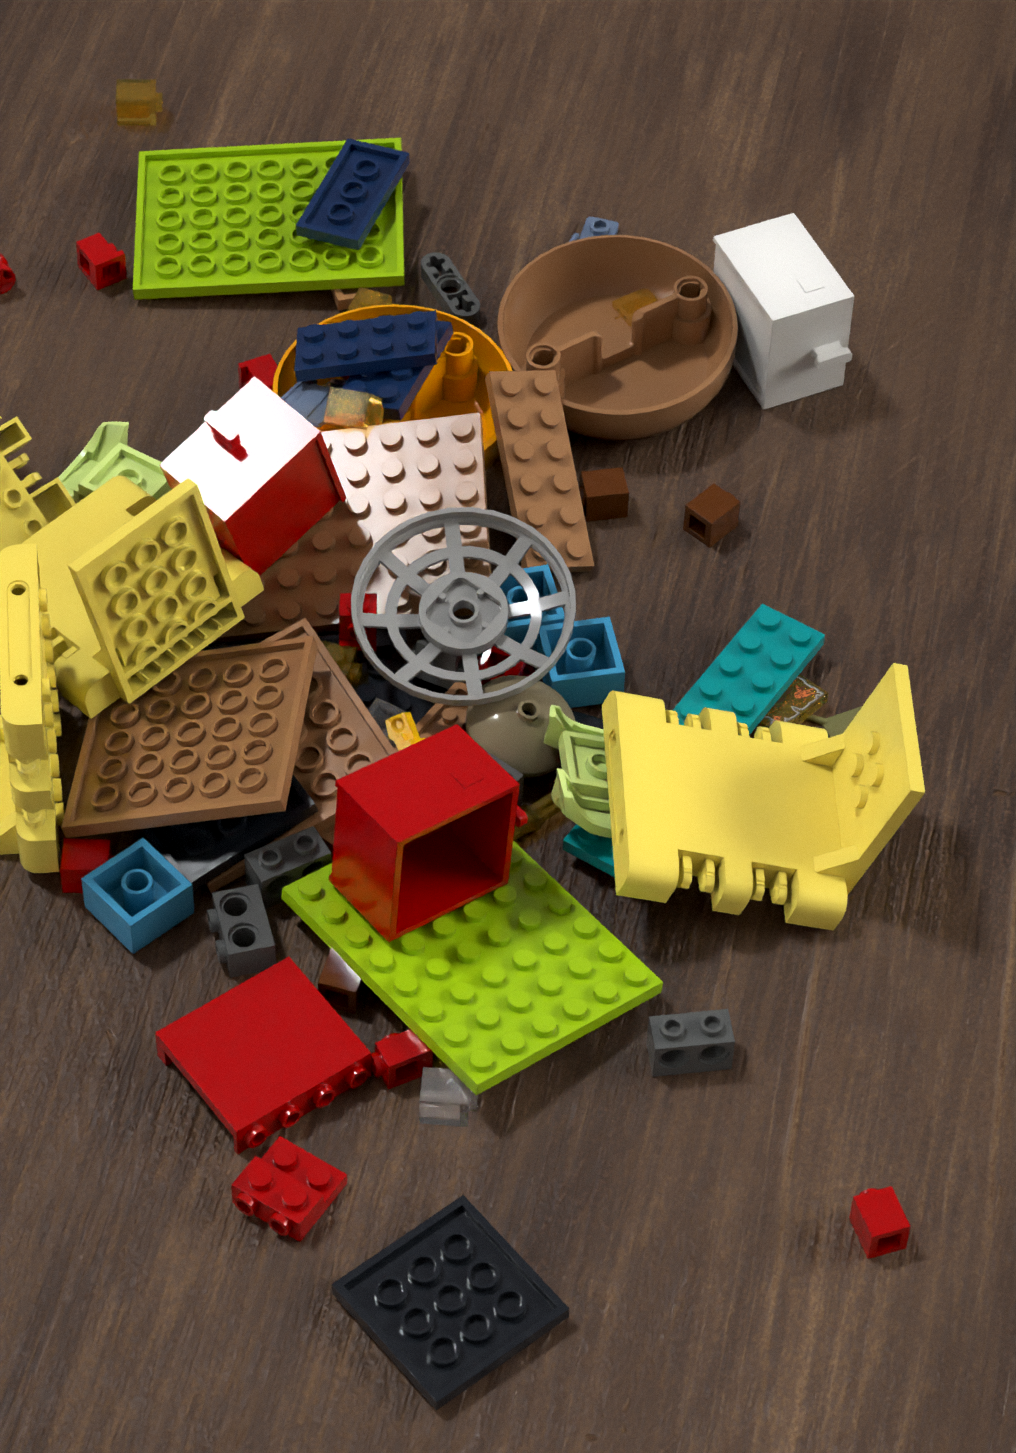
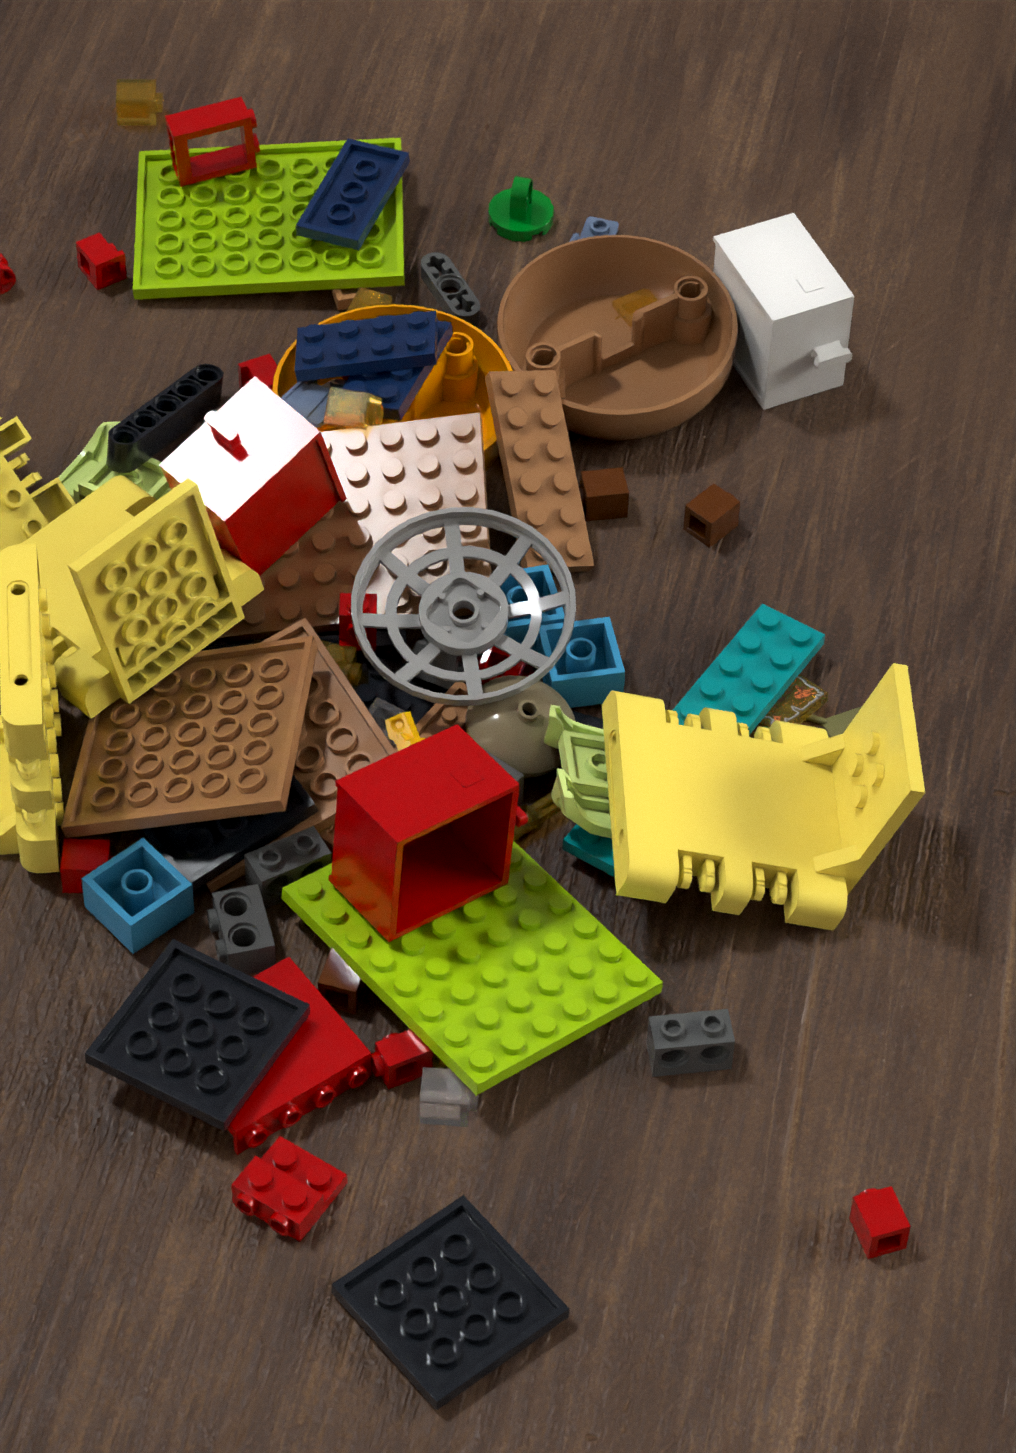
none -> black plate [85,939,310,1131]
none -> black beam [106,364,223,473]
none -> red window [165,96,260,187]
none -> green tile [488,176,554,242]

